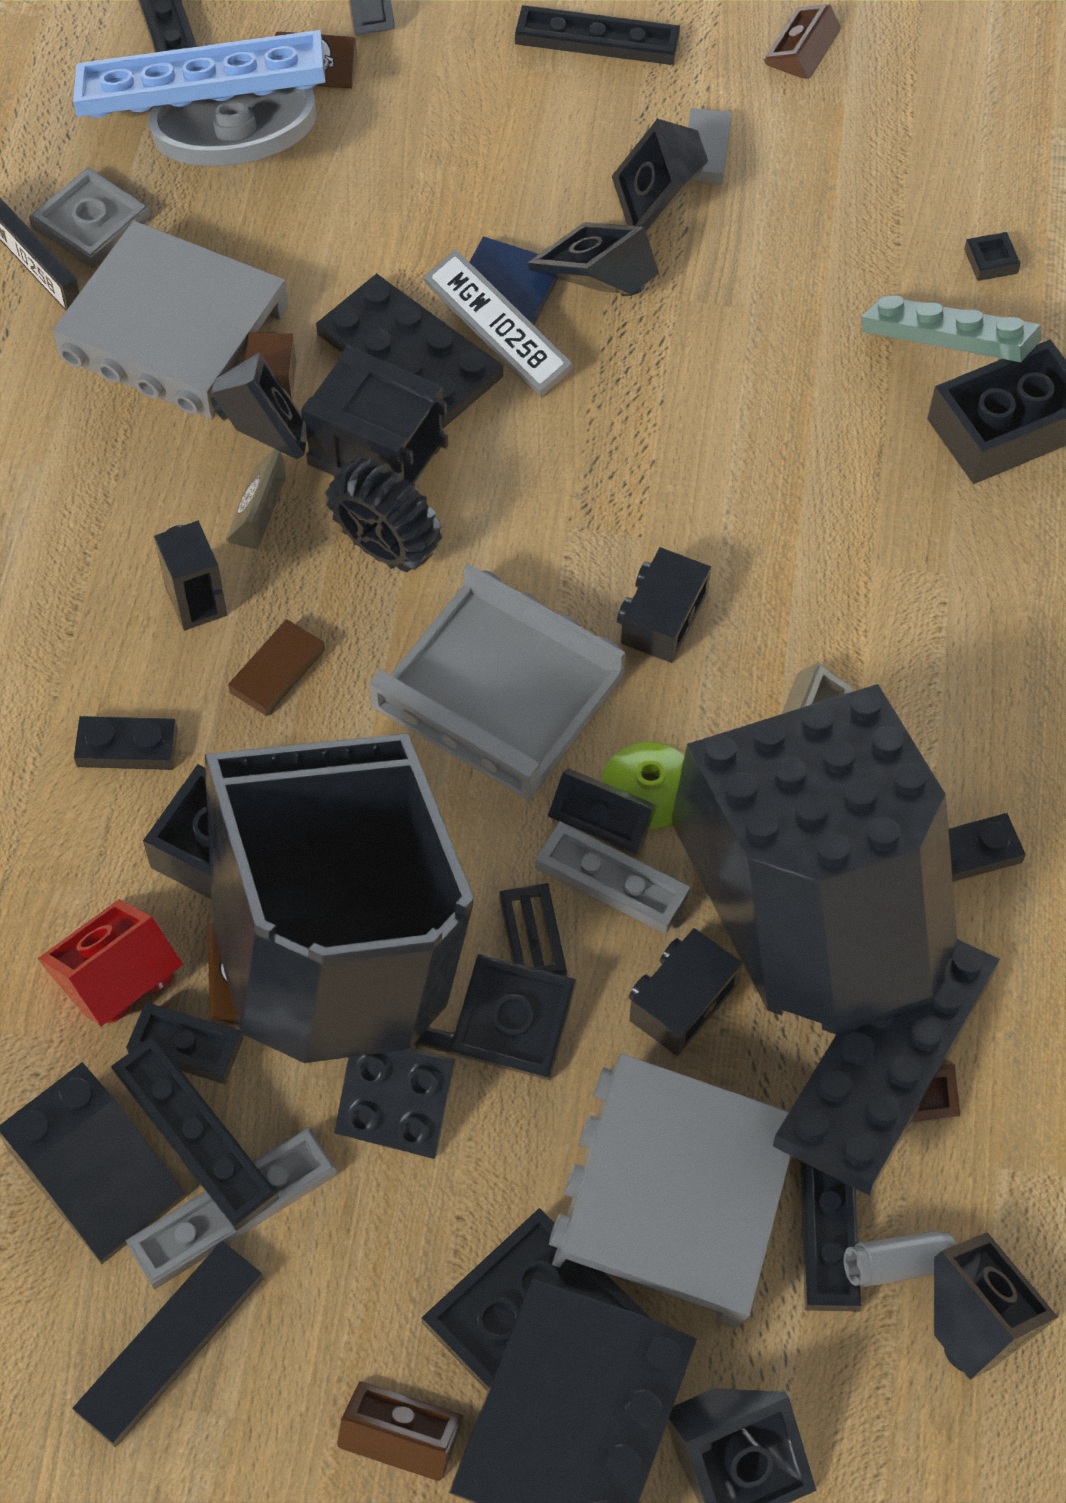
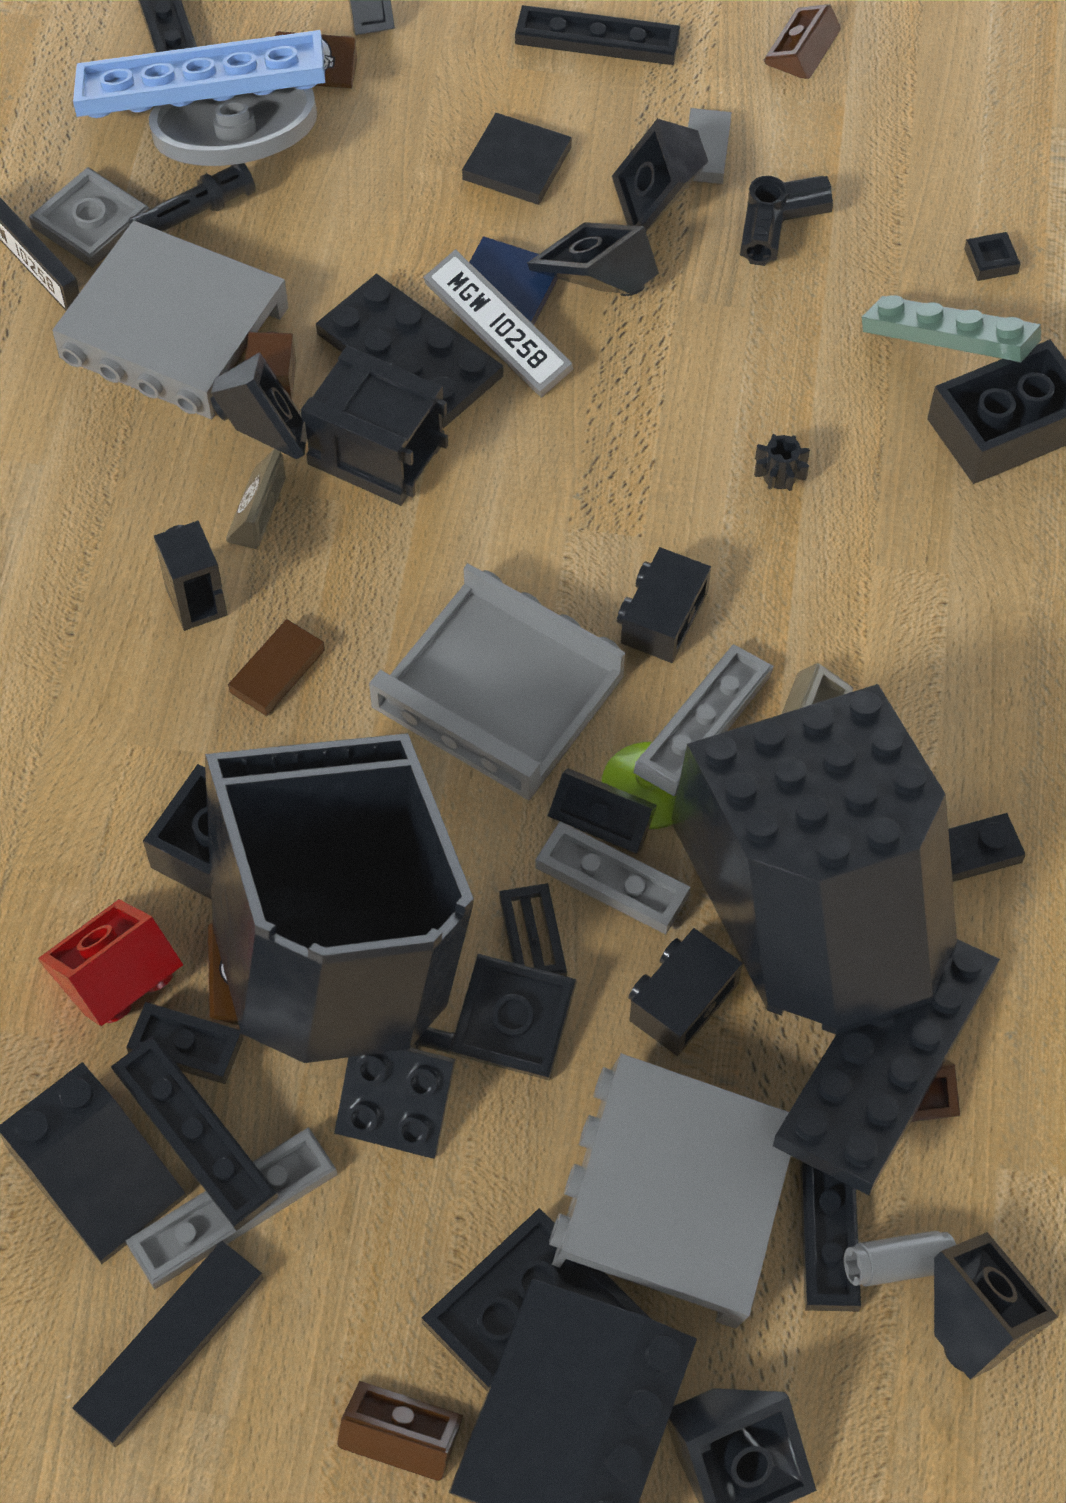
black plate [74,716,177,770] -> none
black gear [325,457,442,572] -> none
none -> black pin [129,163,256,232]
none -> black tile [462,113,572,205]
none -> light grey tile [633,644,774,797]
none -> black piece [740,176,833,266]
none -> black gear [754,434,810,491]

